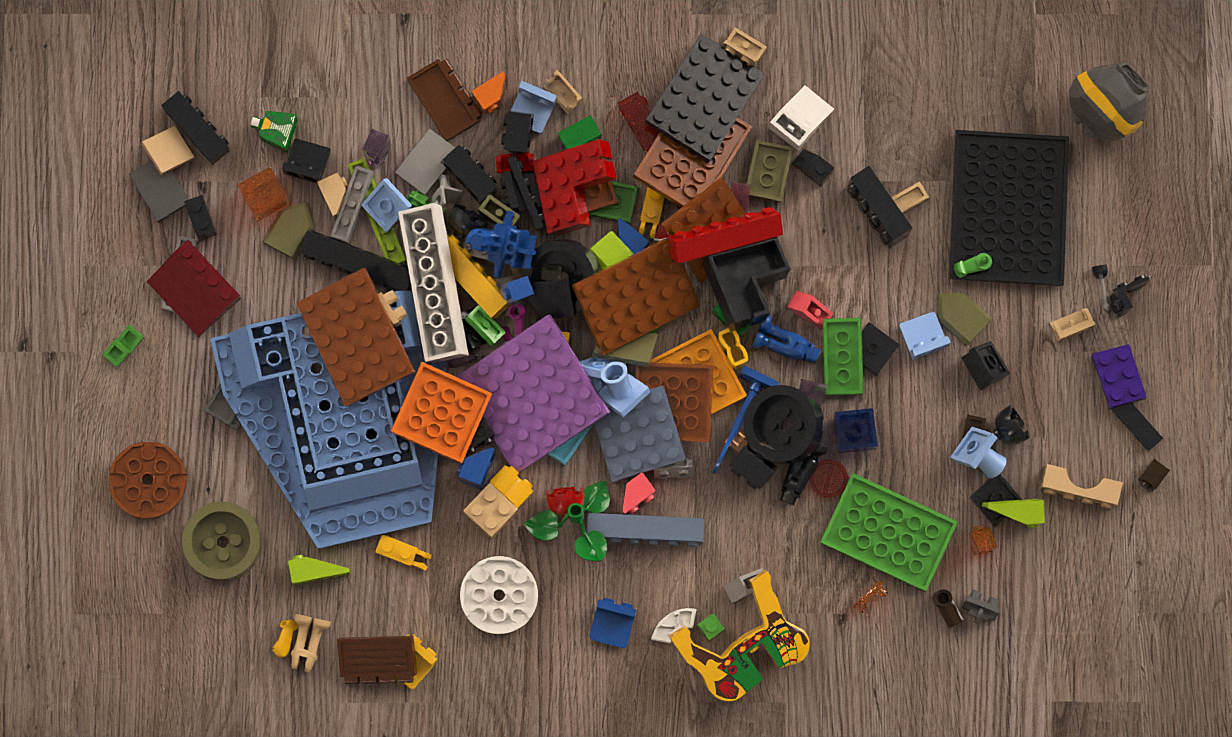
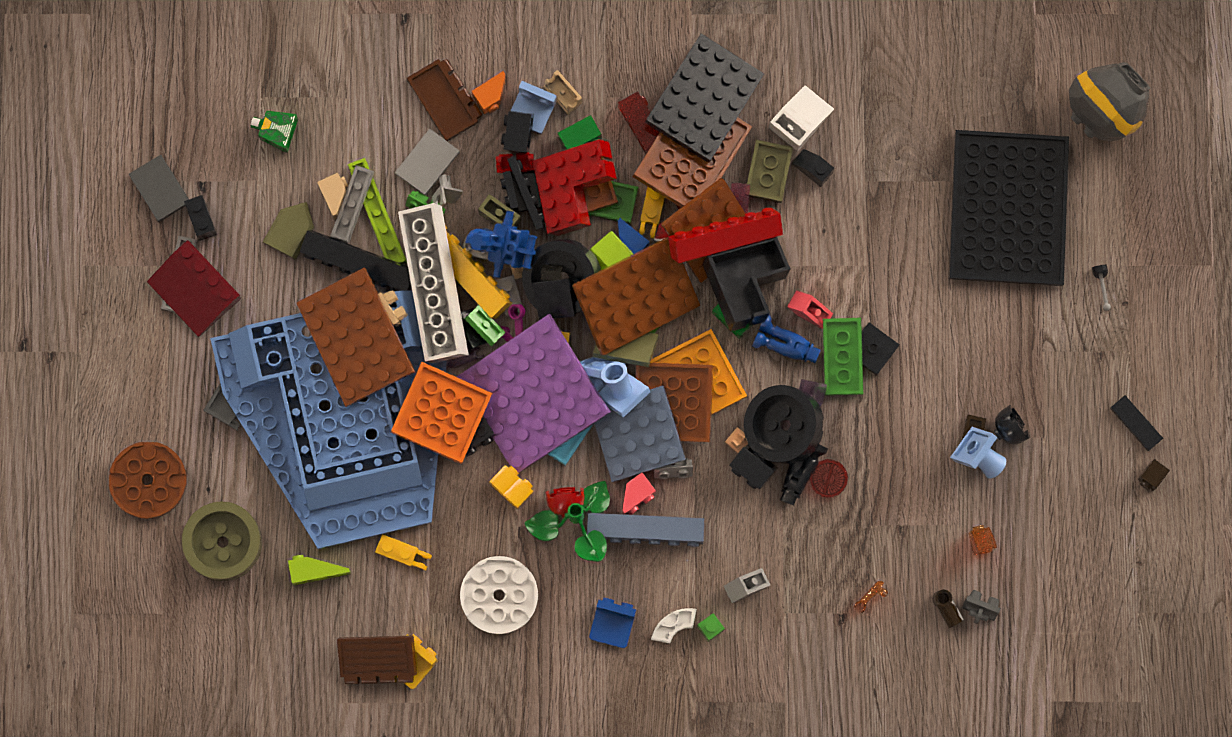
bright green slope [103,325,144,367] -> none
tan tile [142,126,194,175] -> none
black brick [161,91,230,165] -> none
clear orange brick [237,166,291,222] -> none
yellow piece [272,620,298,658] -> none
black bracket [282,138,331,184] -> none
tan piece [291,614,331,672] -> none
light blue bracket [361,178,412,232] -> none
brick [363,129,391,166] -> none
black brick [441,145,498,204] -> none
black cylinder [449,204,488,239] -> none
blue slope [457,448,496,490] -> none
tan brick [463,483,519,540] -> none
blue slope [501,276,534,304] -> none
animal [669,570,810,701] -> none
blue piece [712,365,779,475] -> none
yellow brick [718,328,748,370] -> none
tan bracket [723,27,767,67] -> none
bright green plate [820,473,958,592] -> none
clear blue brick [833,408,878,453] -> none
black brick [847,166,912,248] -> none
tan tile [892,182,929,213] -> none
light blue bracket [899,312,951,360] -> none
olive tile [937,293,993,346] -> none
bright green piece [954,253,992,278] -> none
black bracket [961,341,1010,391] -> none
black plate [969,474,1022,526] -> none
lime slope [982,499,1045,528] -> none
tan arch [1040,464,1123,509] -> none
tan hinge [1049,308,1096,342] -> none
dark purple plate [1092,344,1147,409] -> none
black bracket [1110,274,1152,317] -> none

